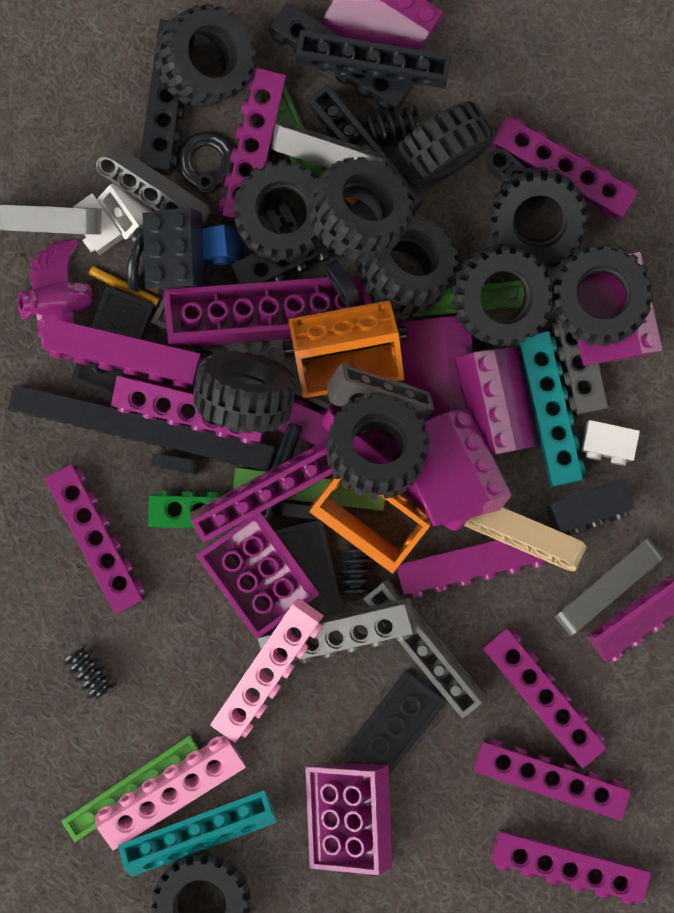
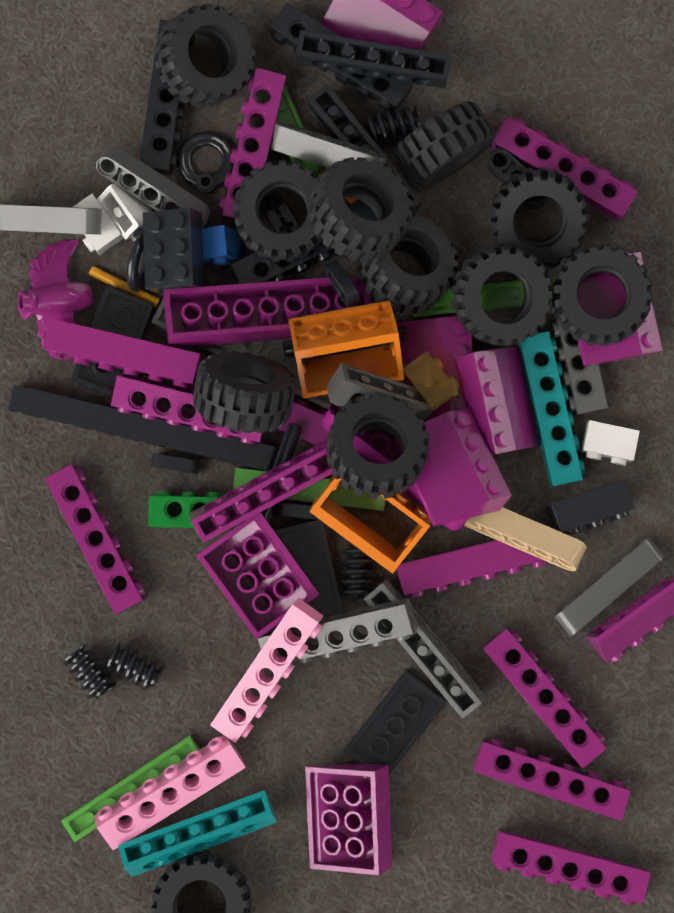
none -> black piece [107,641,165,691]
none -> clear yellow bracket [403,352,460,411]

